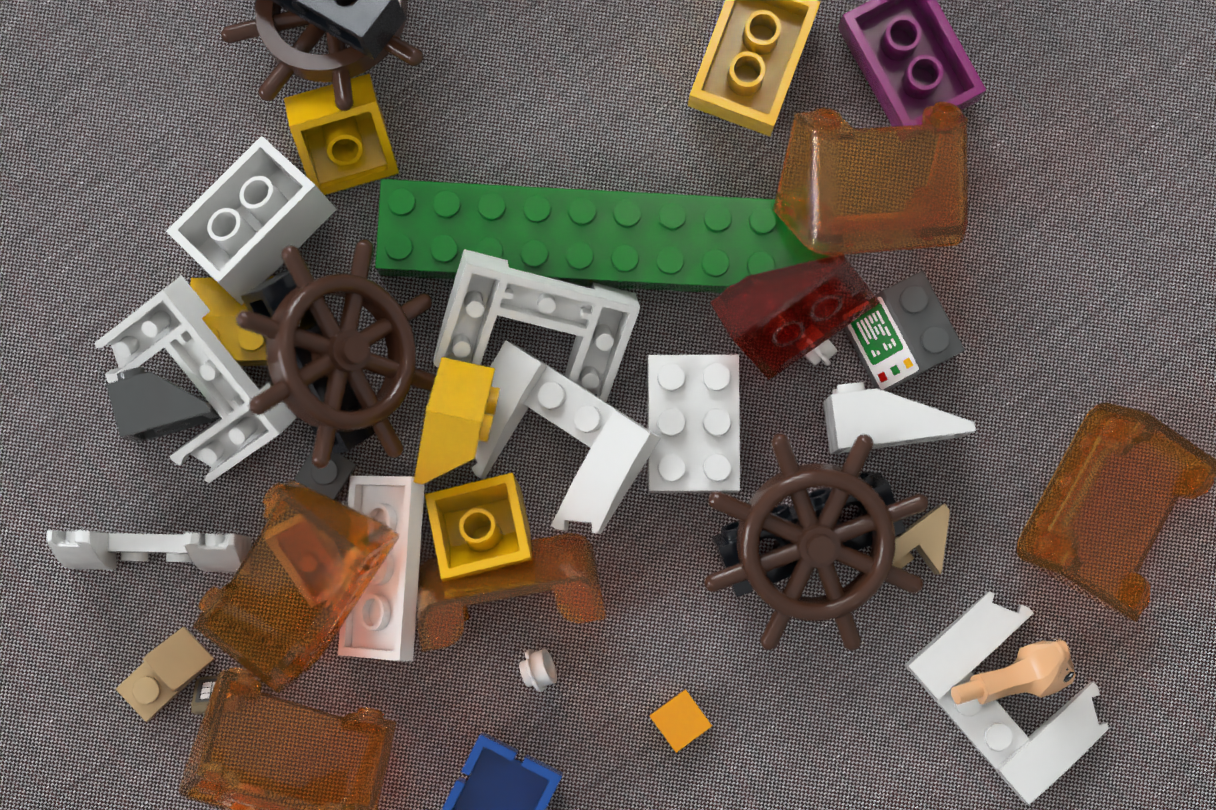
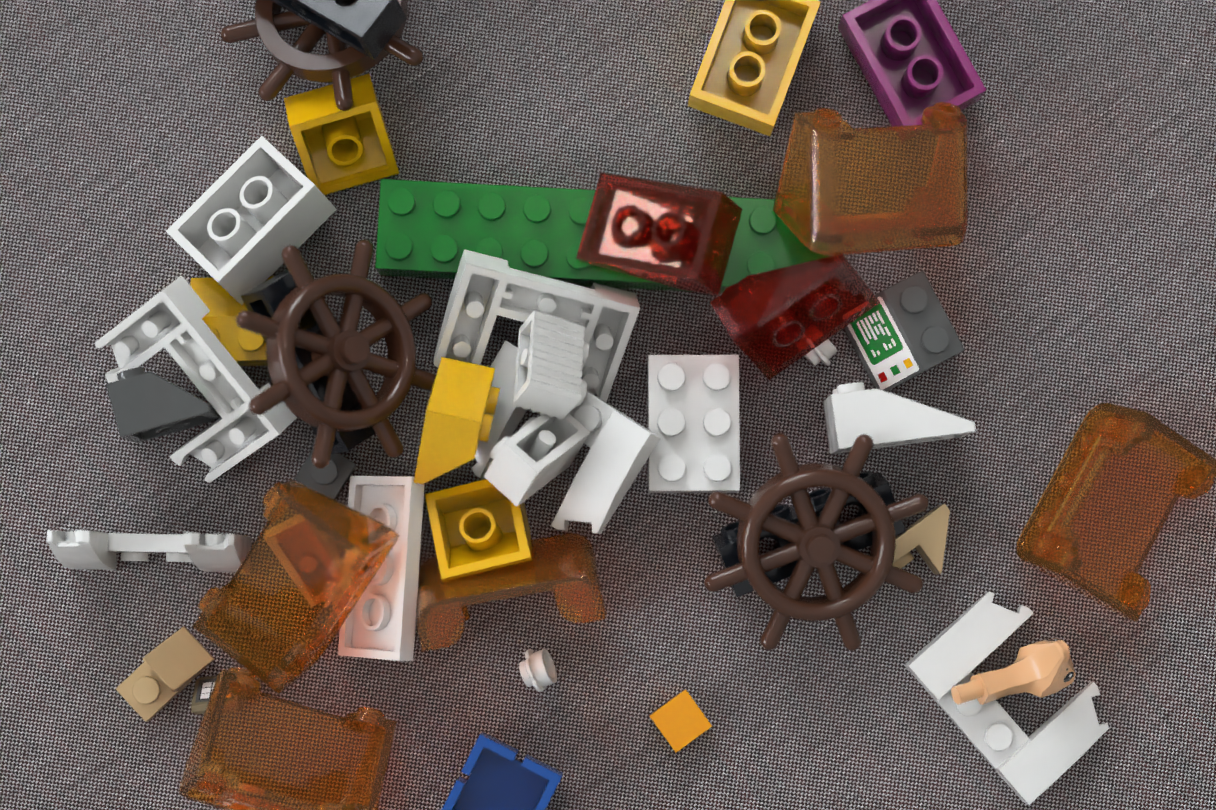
none -> white brick [483,414,590,507]
none -> white brick [513,310,589,420]
none -> clear red slope [576,173,743,296]

